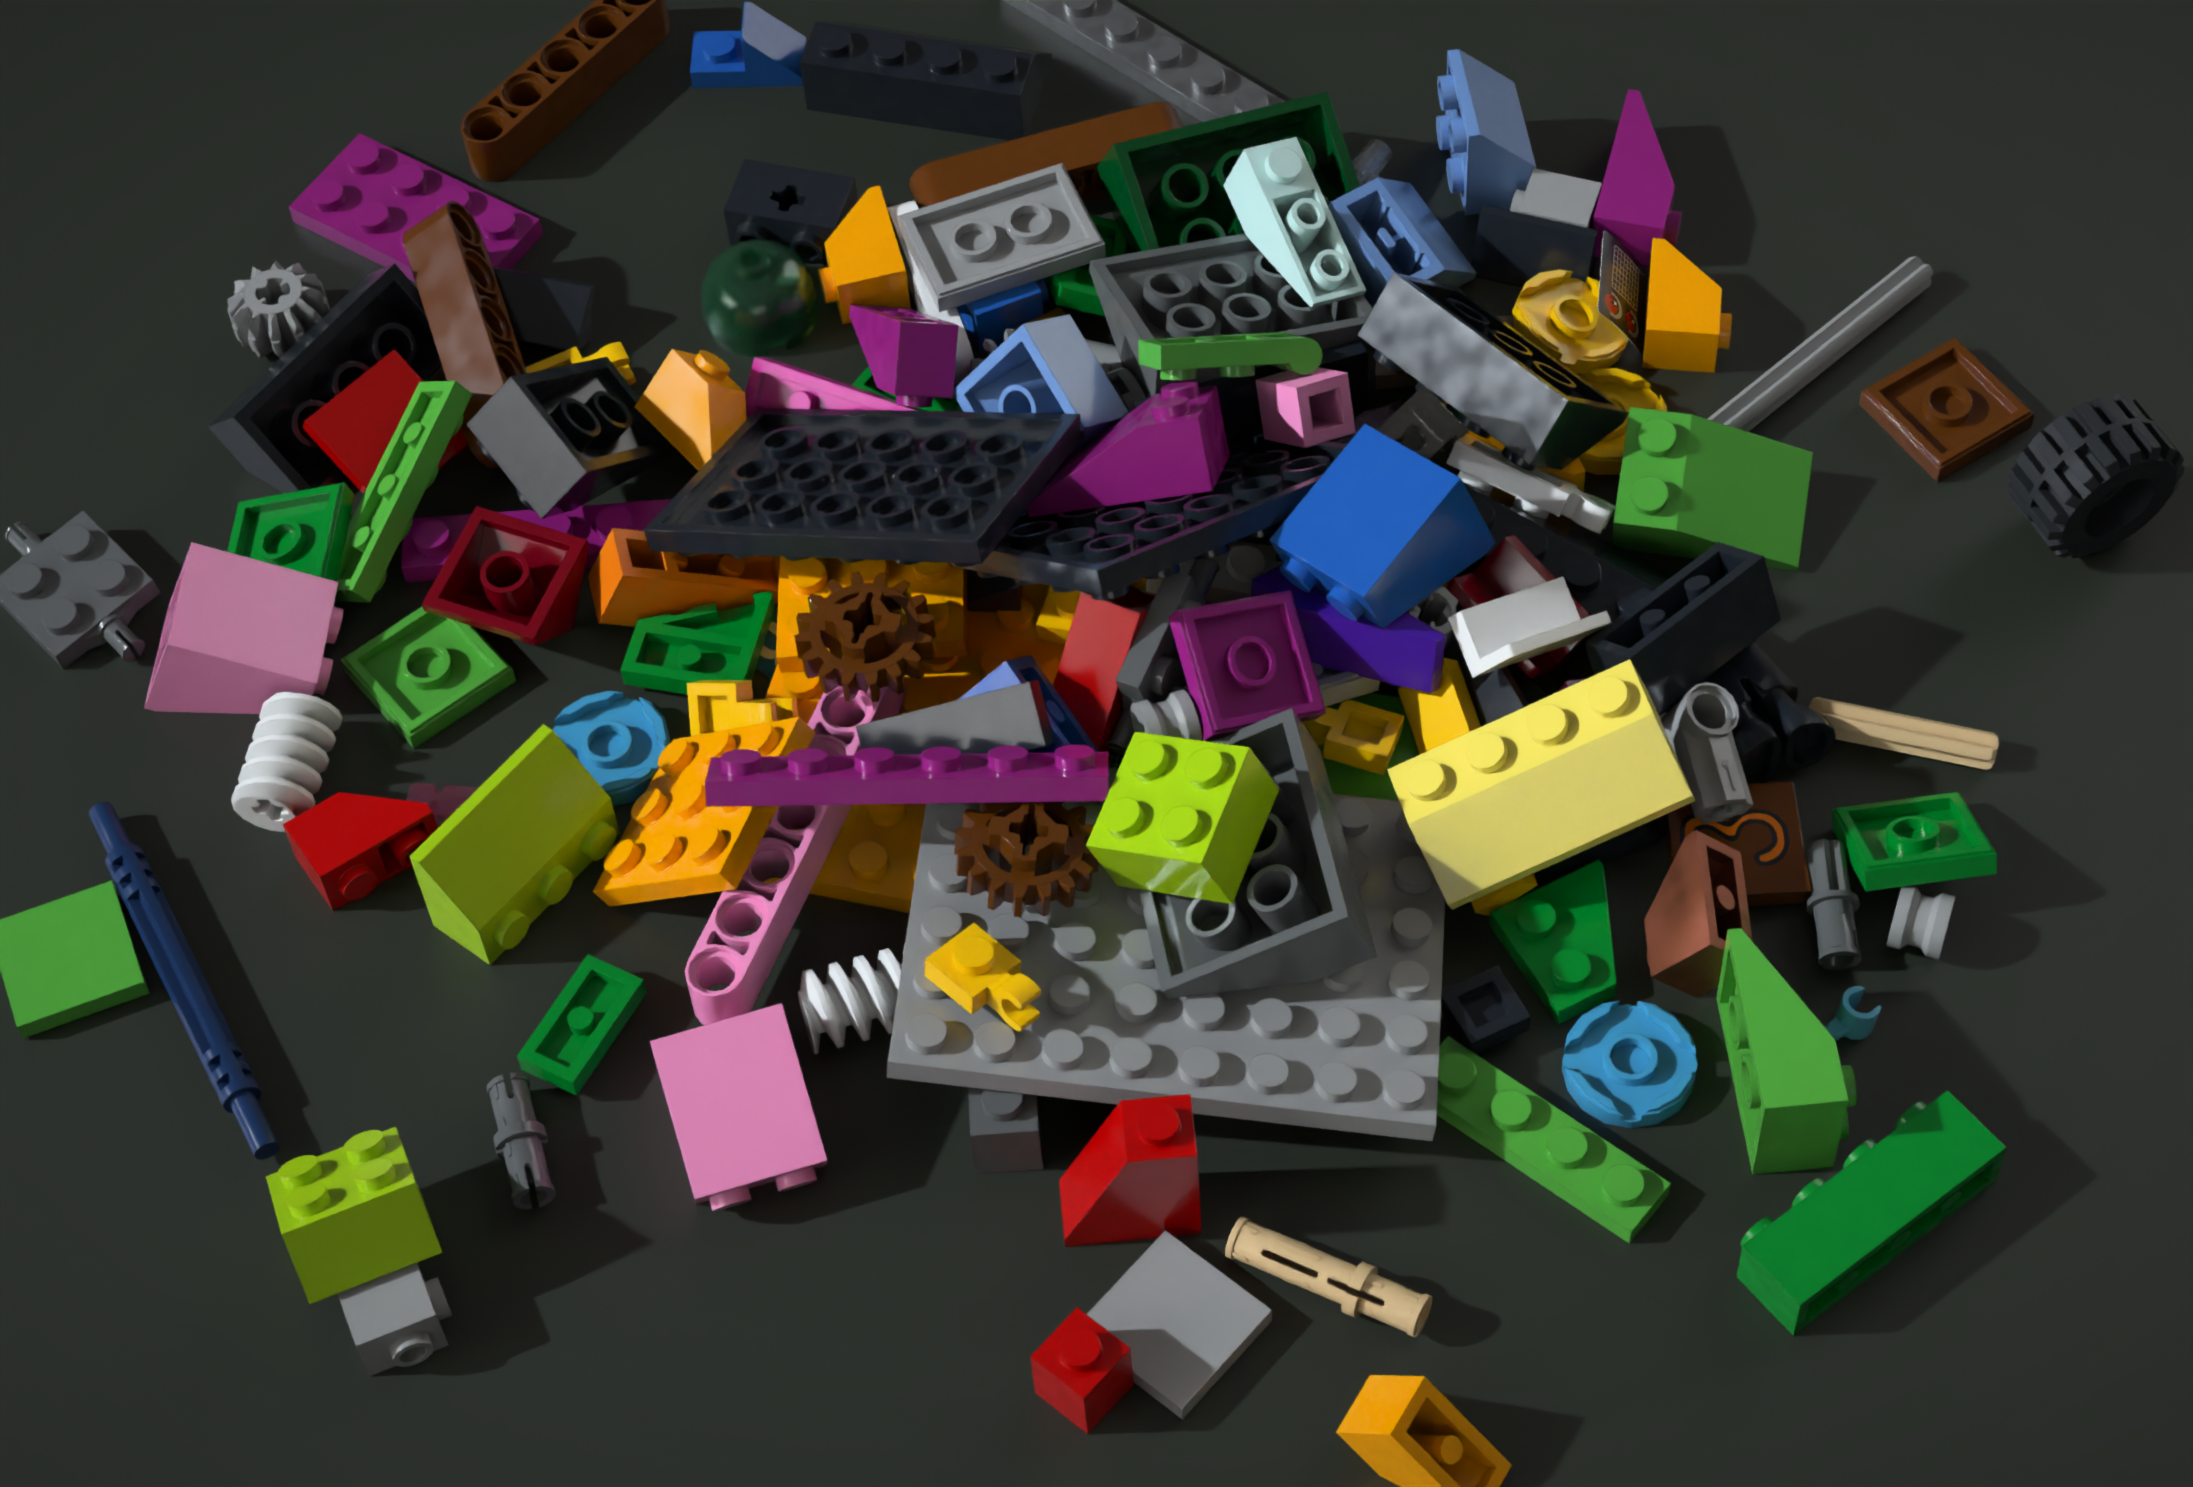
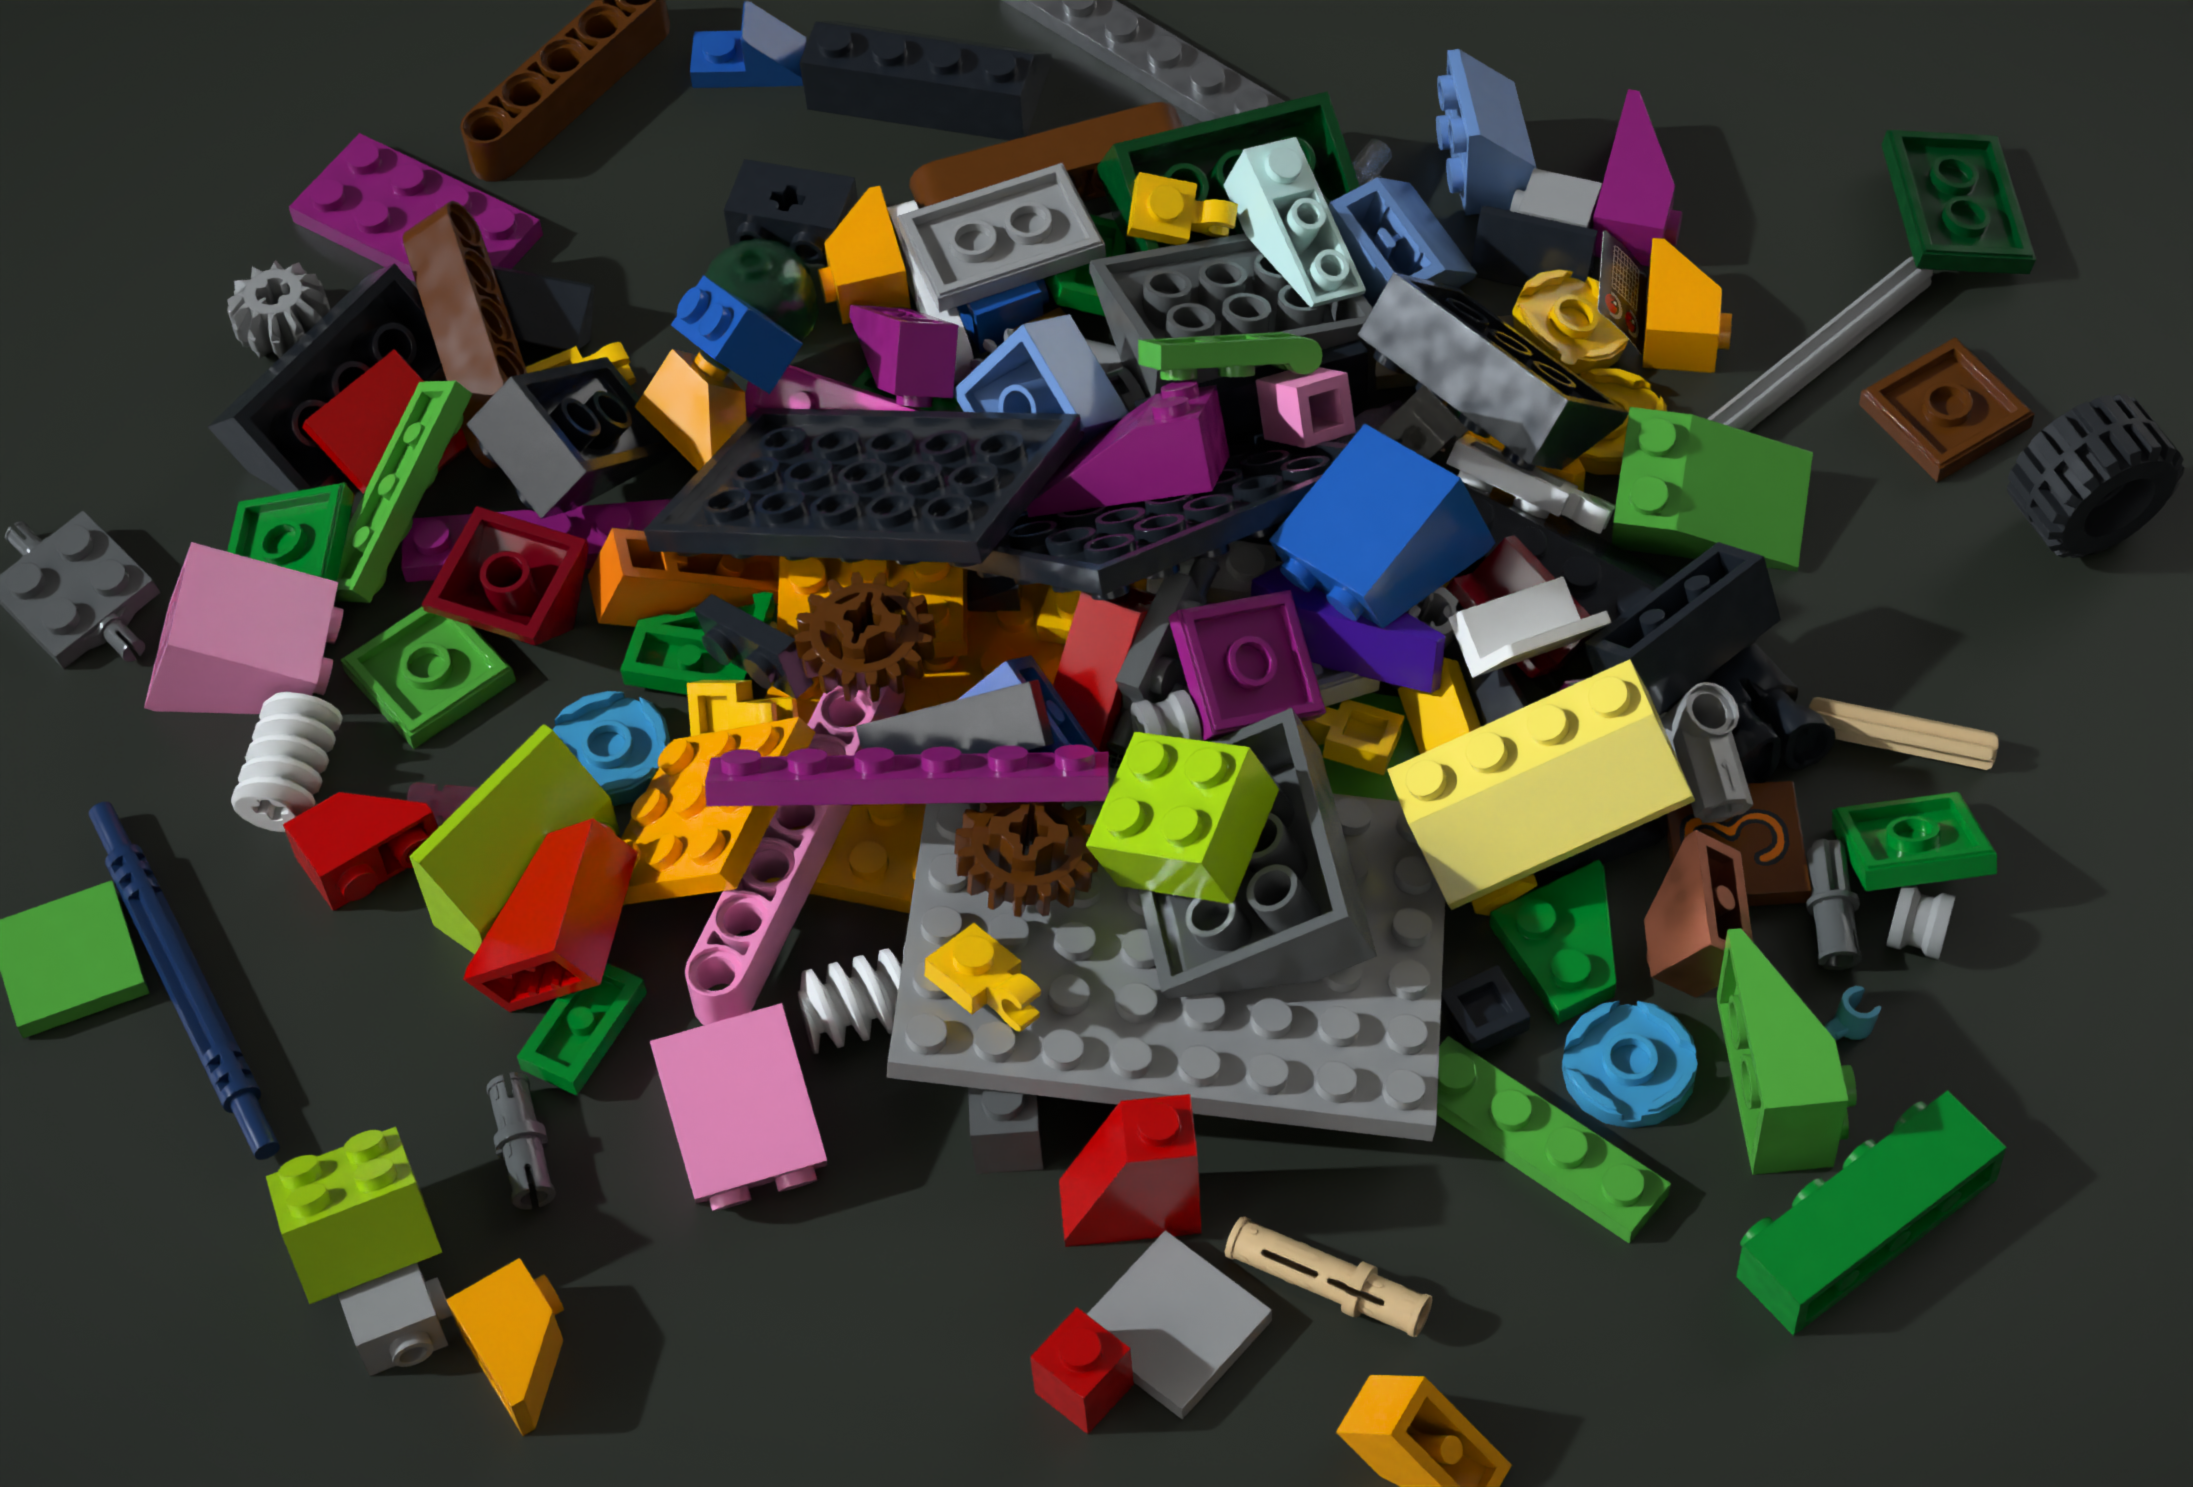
none -> light orange slope [446,1258,564,1436]
none -> red slope [463,818,638,1012]
none -> blue brick [671,275,803,394]
none -> black plate [694,594,814,699]
none -> yellow plate [1127,172,1238,245]
none -> dark green tile [1881,130,2036,274]

